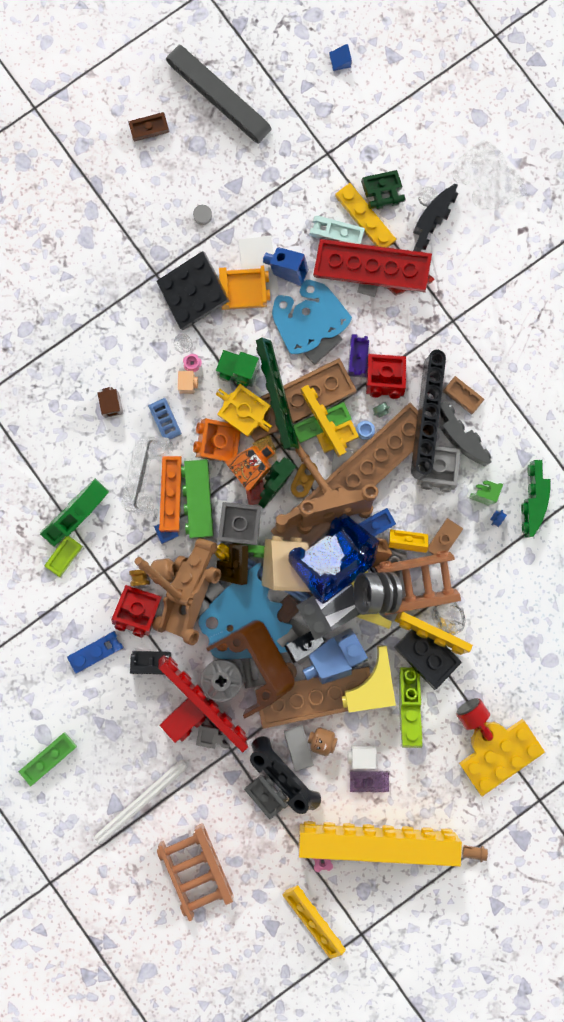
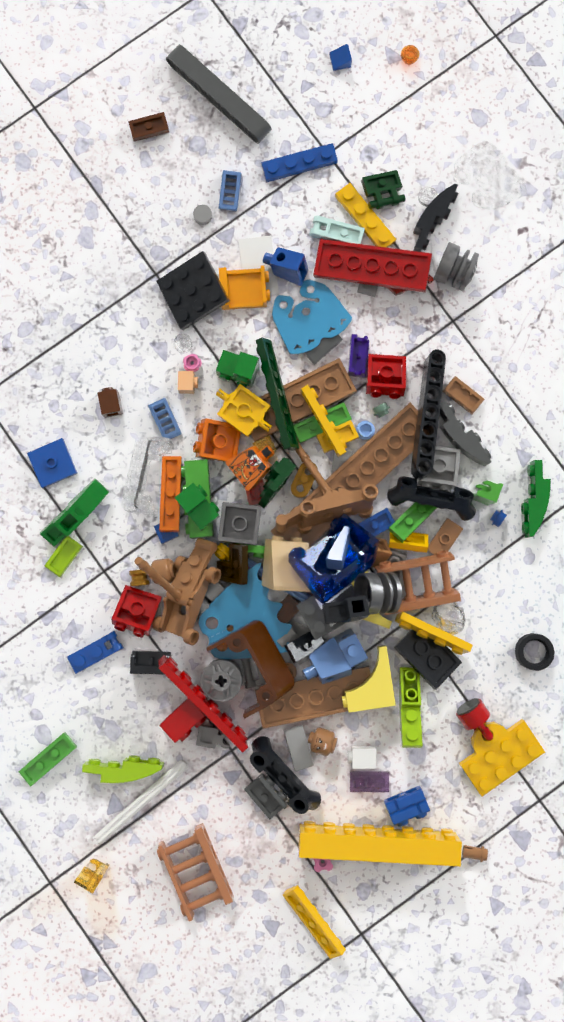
none -> blue plate [27,438,78,488]
none -> clear yellow hinge [74,858,110,894]
none -> lime slope [82,755,164,783]
none -> green brick [174,483,220,531]
none -> medium blue slope [218,170,242,211]
none -> blue plate [261,143,338,183]
none -> black brick [322,595,370,624]
none -> slope [326,526,350,570]
none -> blue brick [384,786,430,827]
none -> black plate [387,476,476,521]
none -> bright green plate [388,502,437,543]
none -> clear orange plate [401,45,419,65]
none -> flat silver wheel [433,242,479,291]
none -> black tyre [515,633,555,671]

